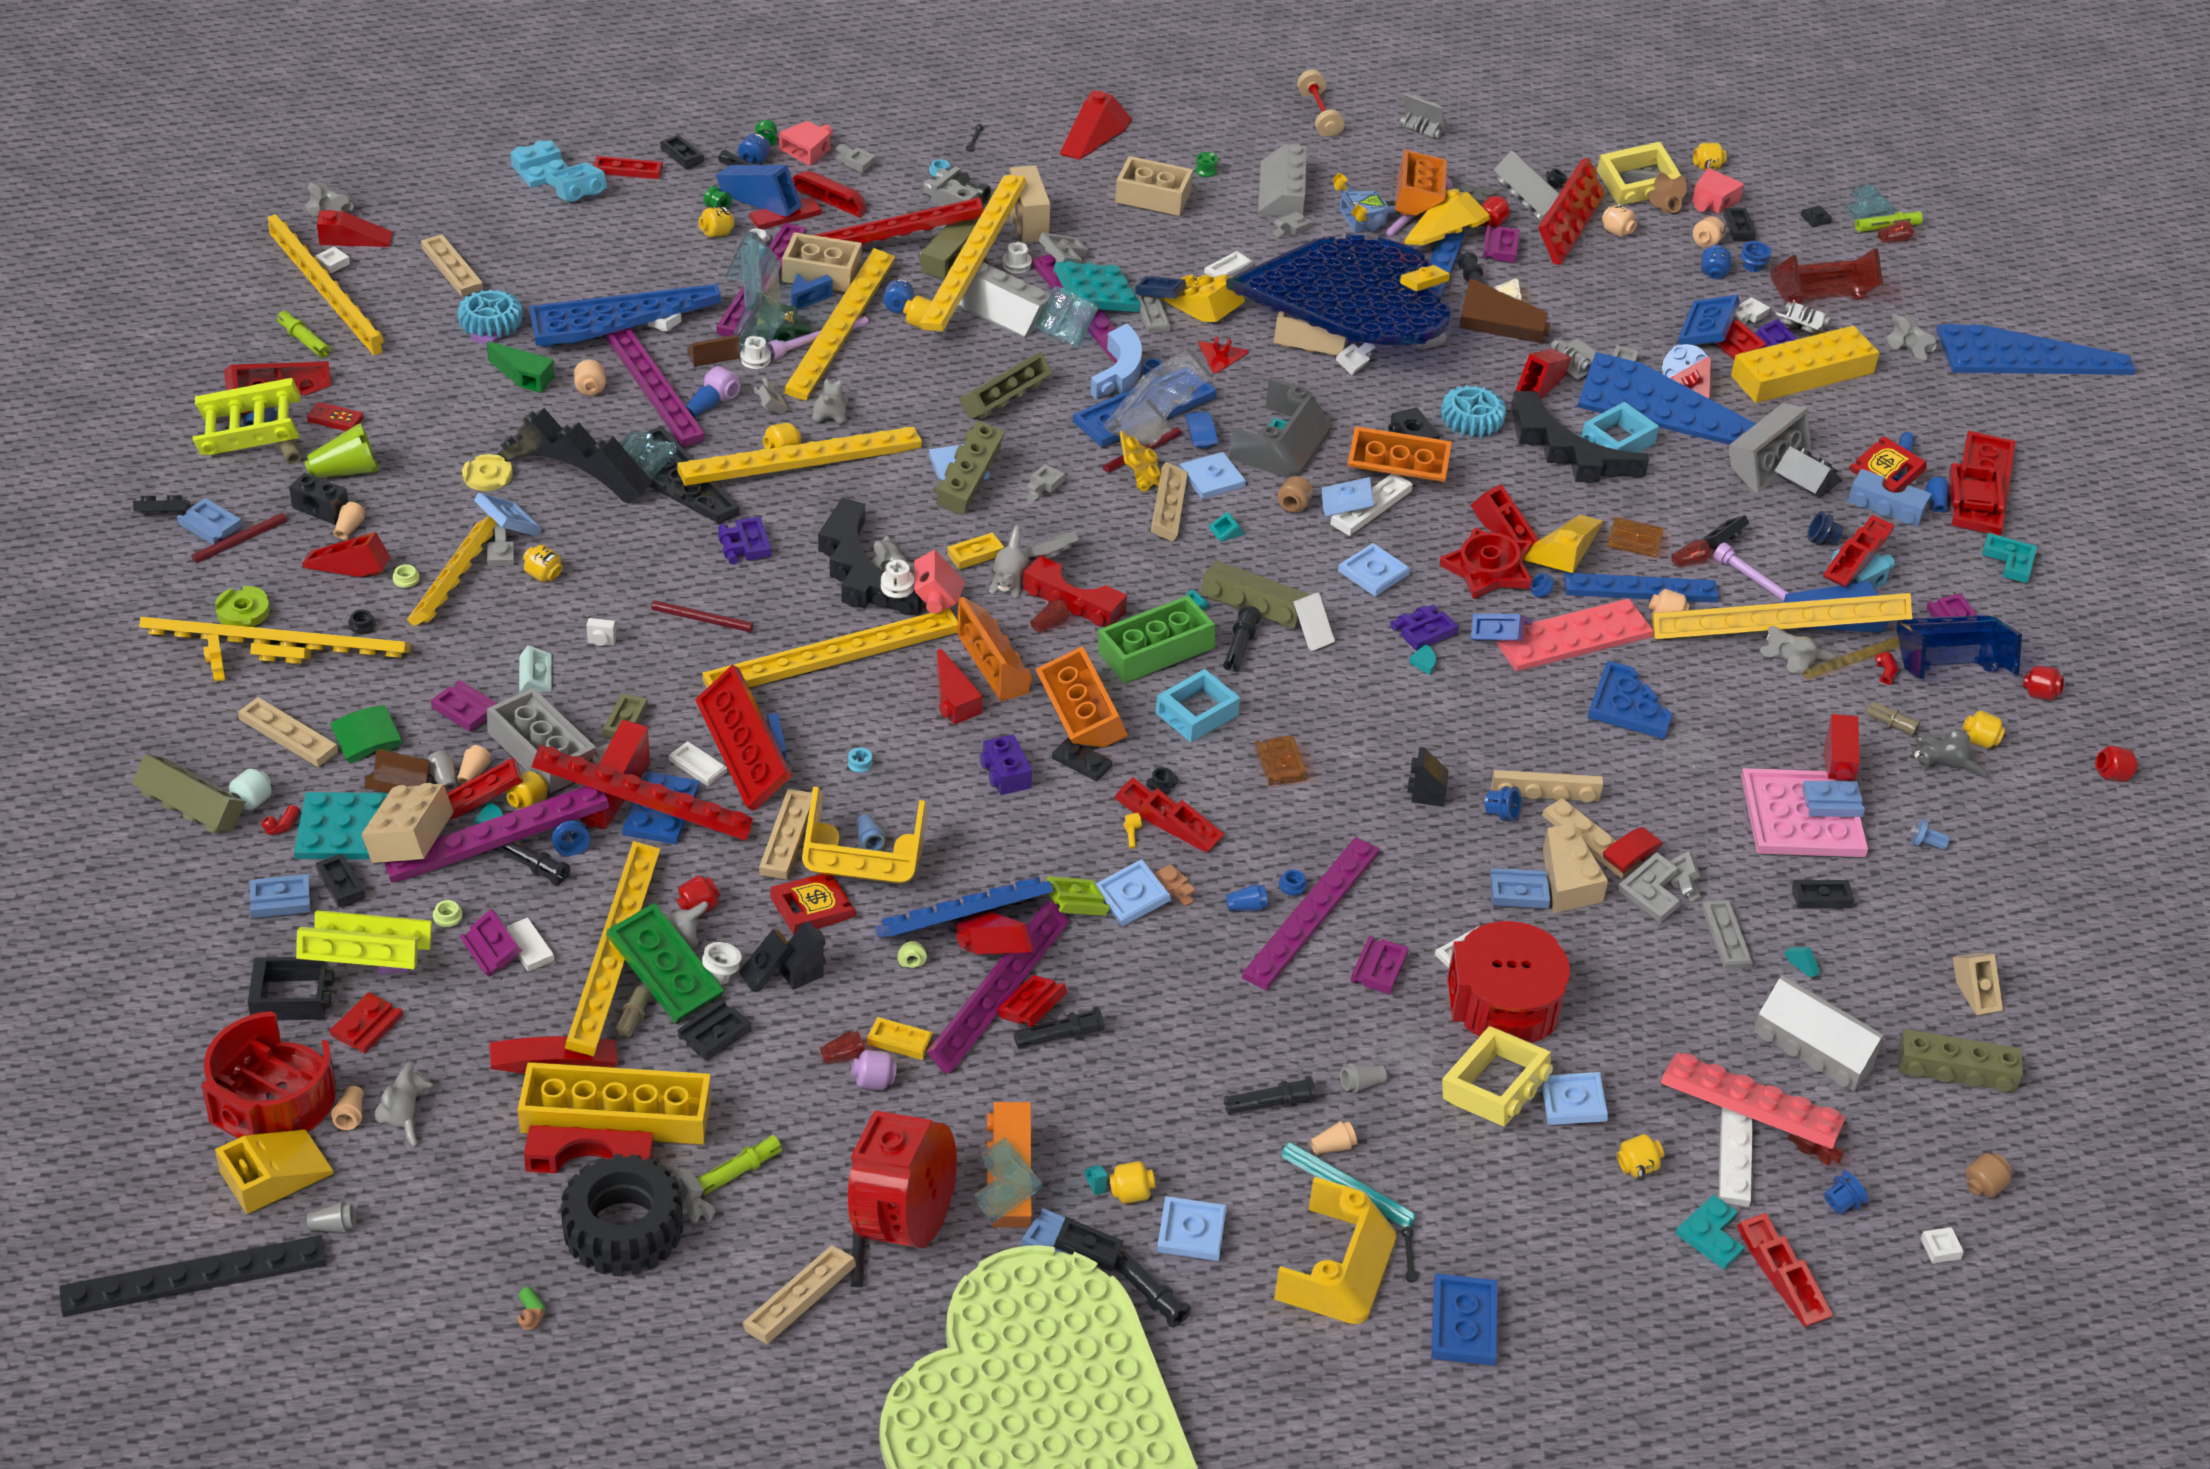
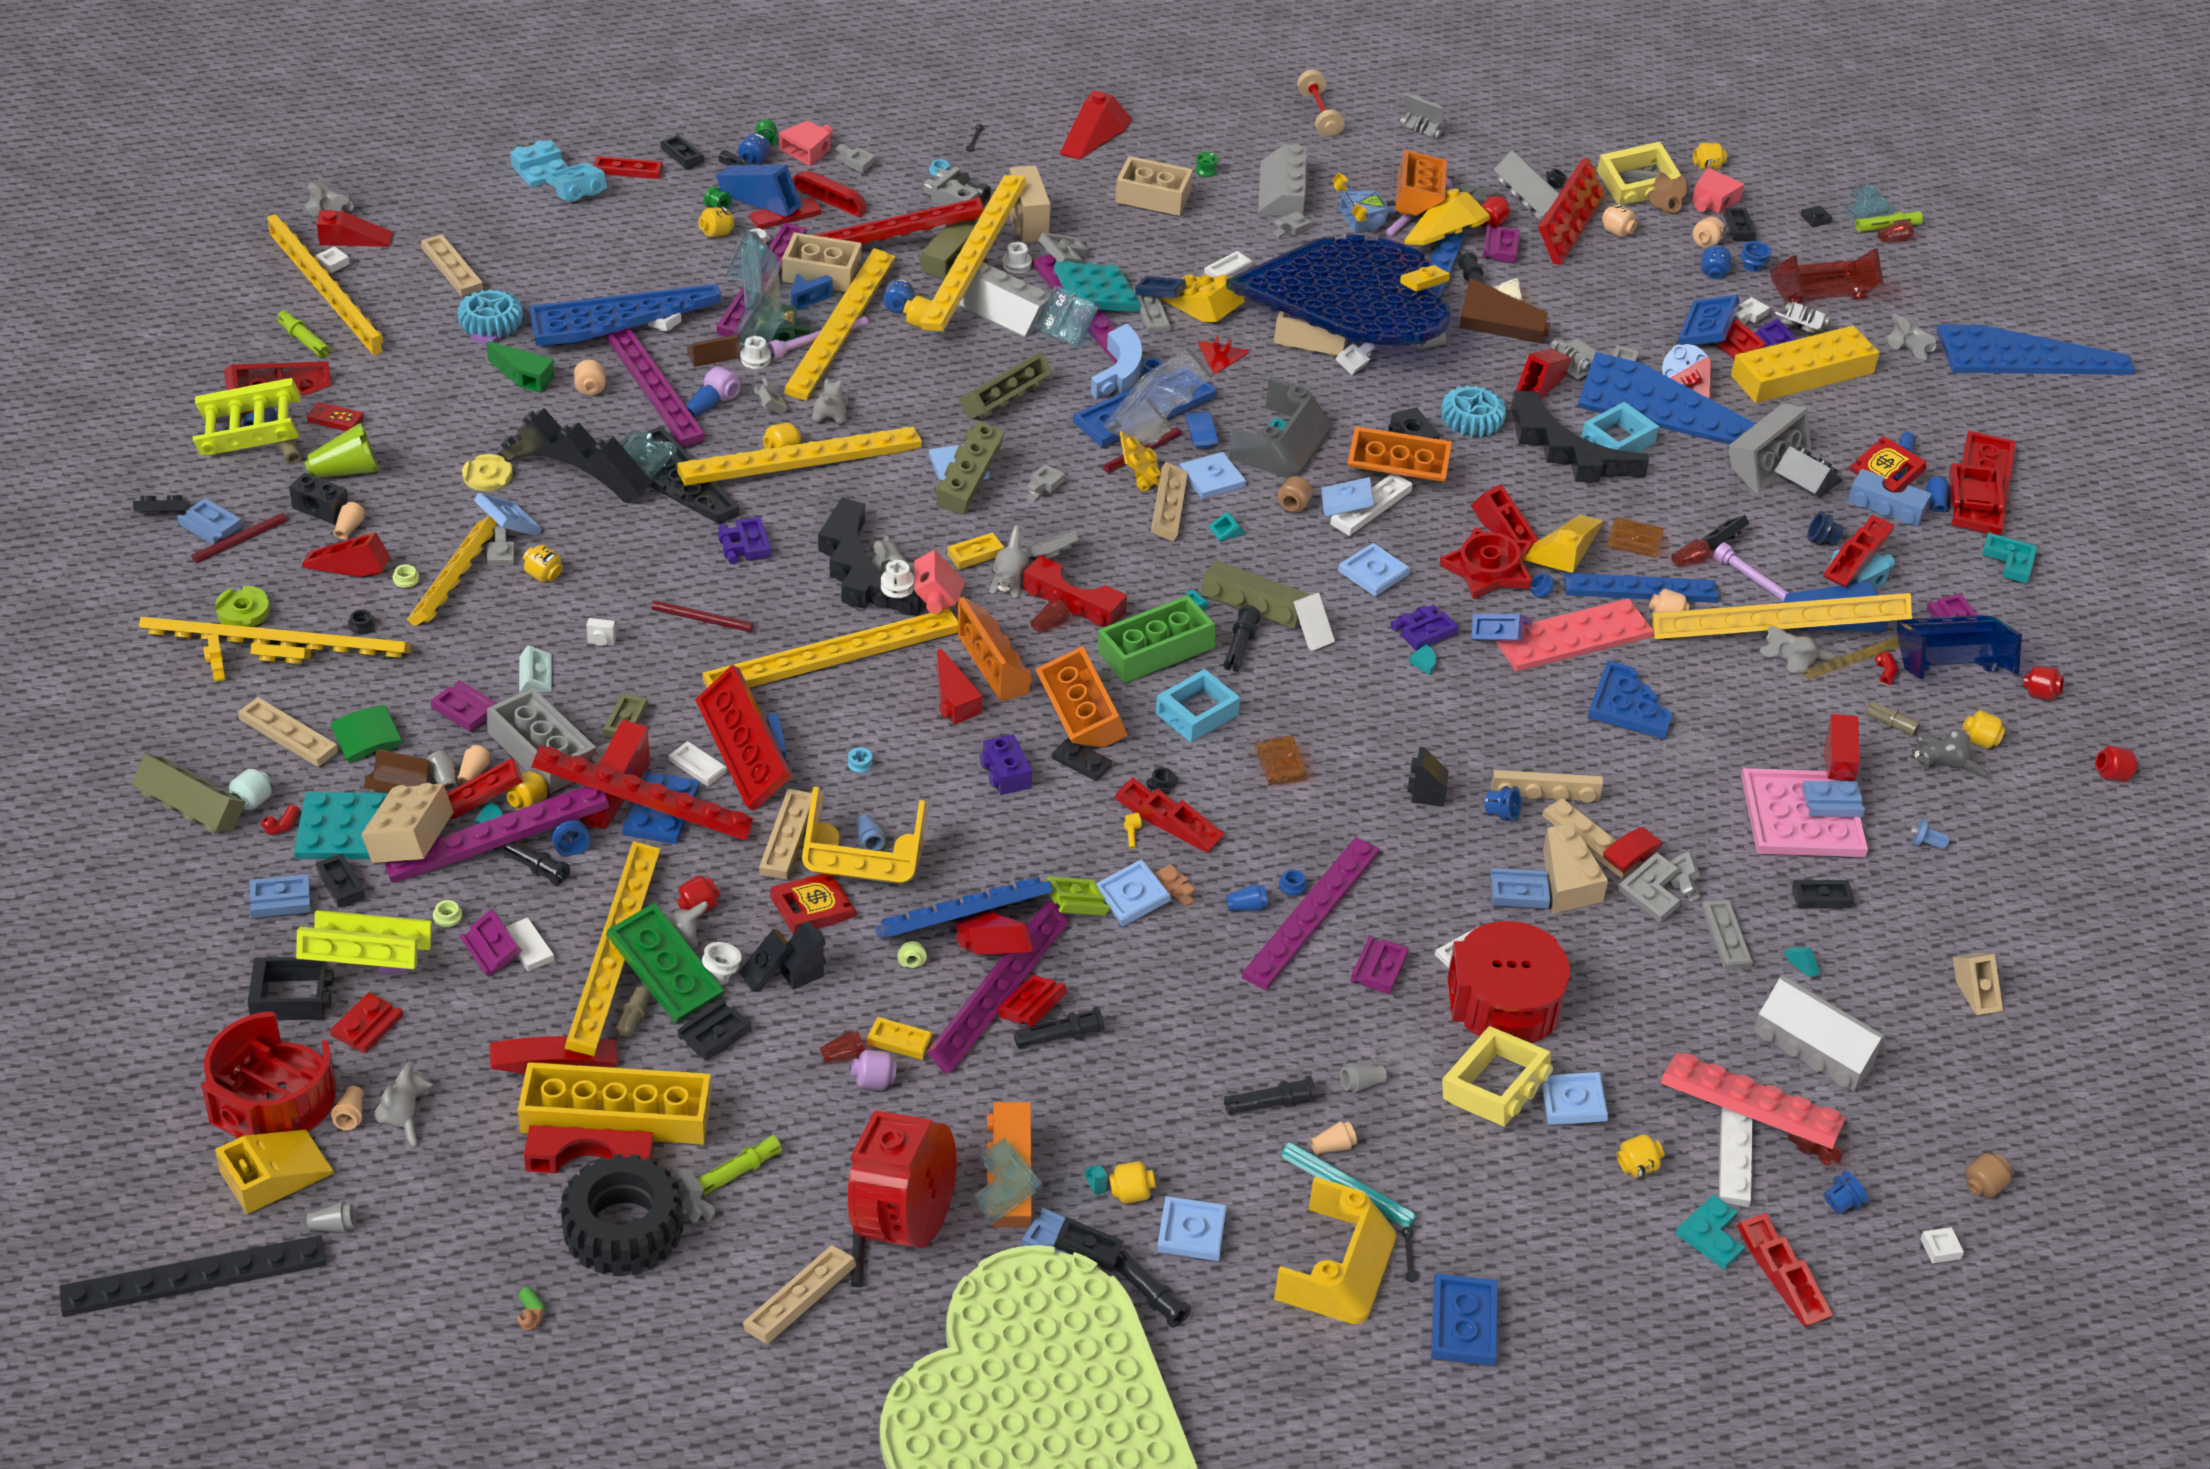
olive brick [1898,1029,2023,1092] -> none

